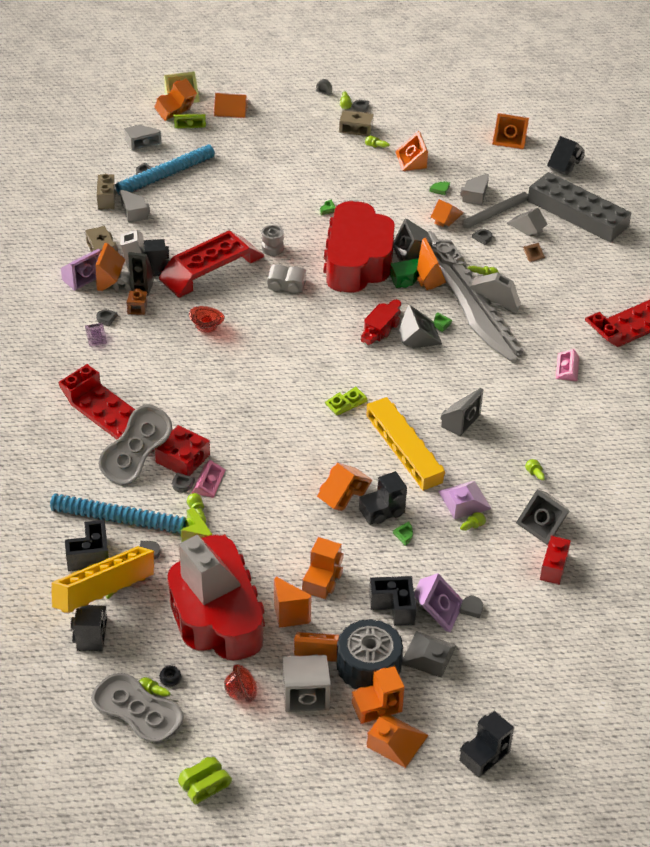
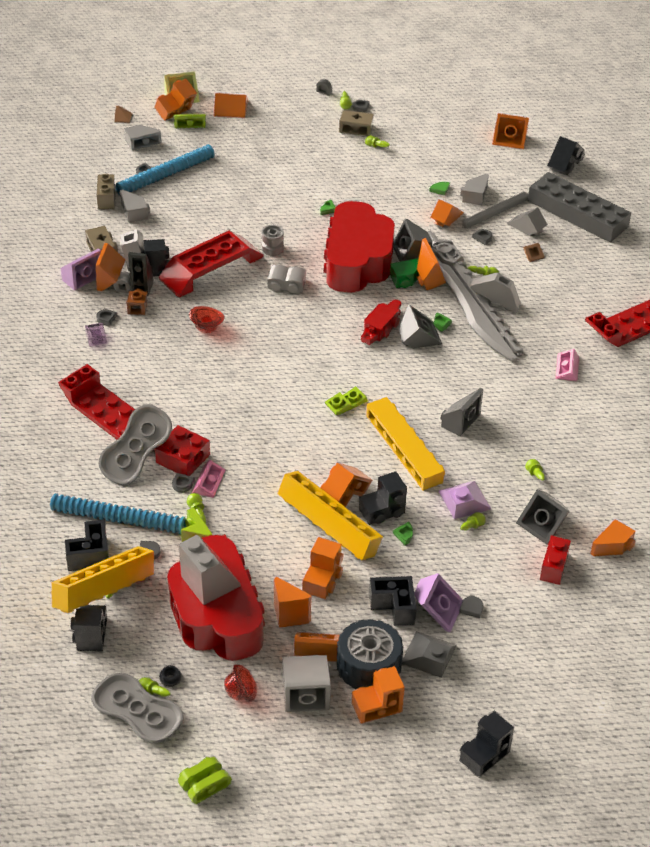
orange slope [367,715,428,768] -> none
orange slope [395,131,428,171] -> none
none -> medium nougat slope [114,105,132,123]
none -> yellow brick [277,471,383,560]
none -> orange slope [590,519,636,556]

